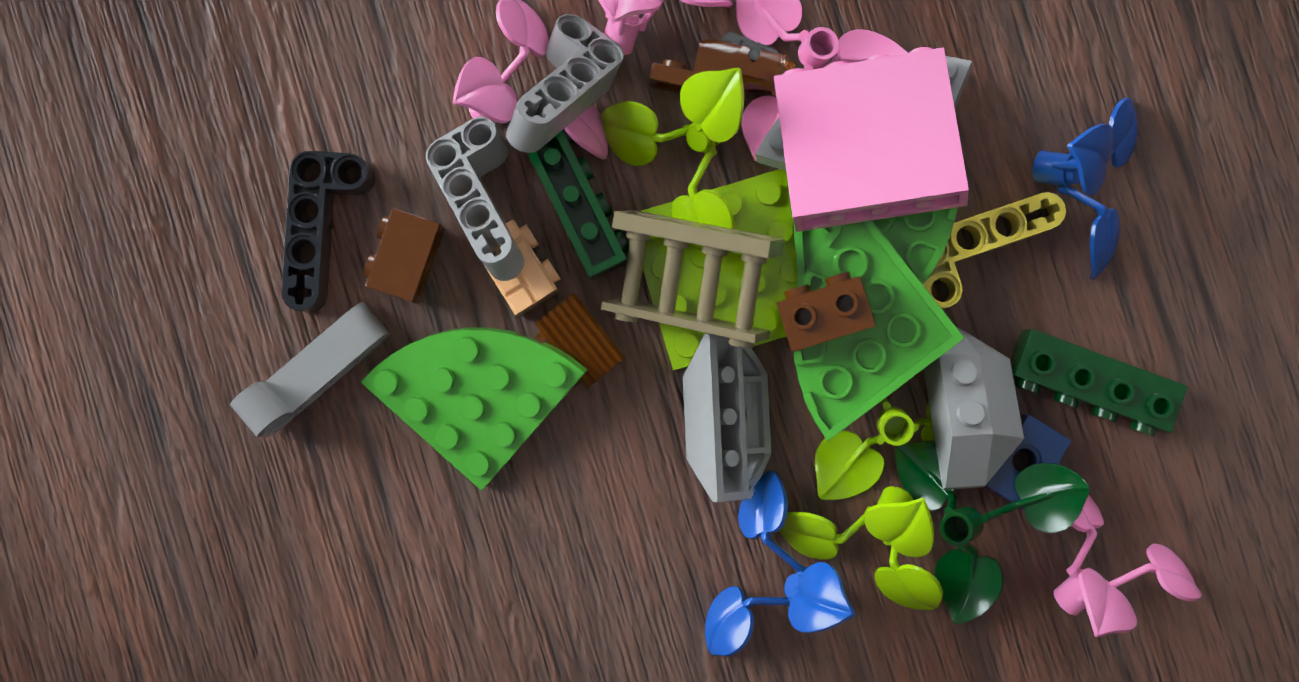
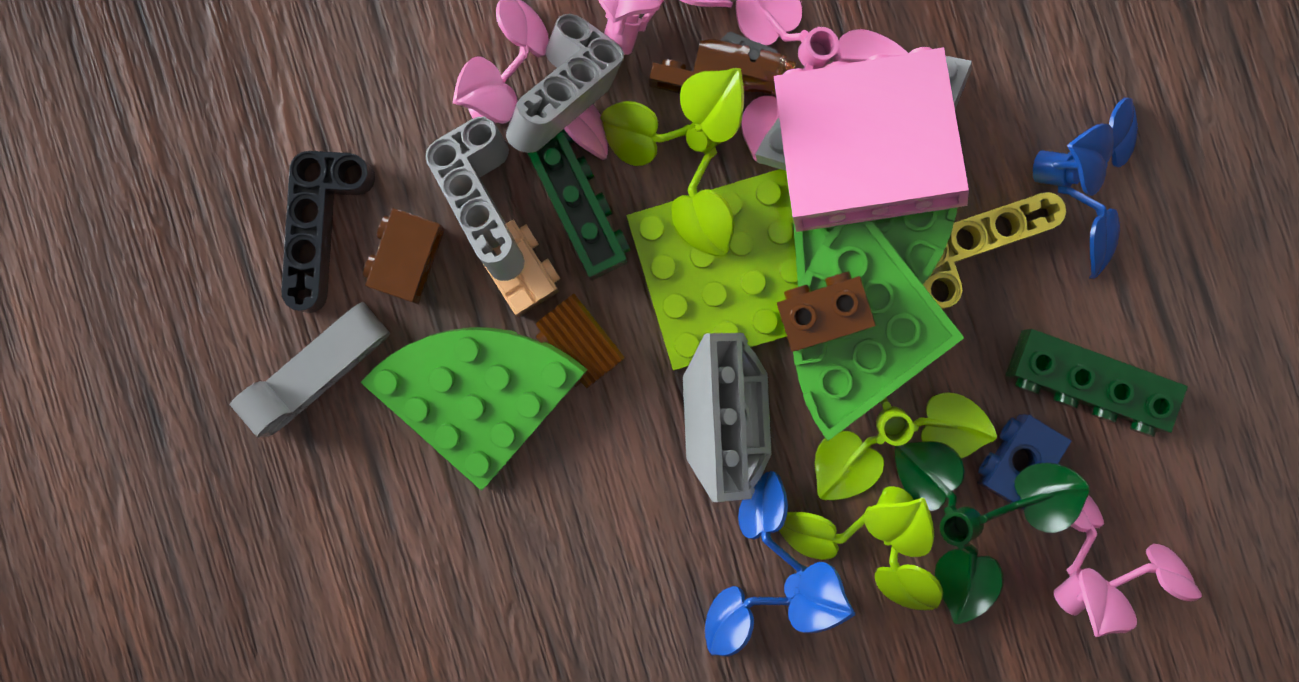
dark tan fence [601,210,785,348] -> none
light grey wedge [923,328,1024,490] -> none

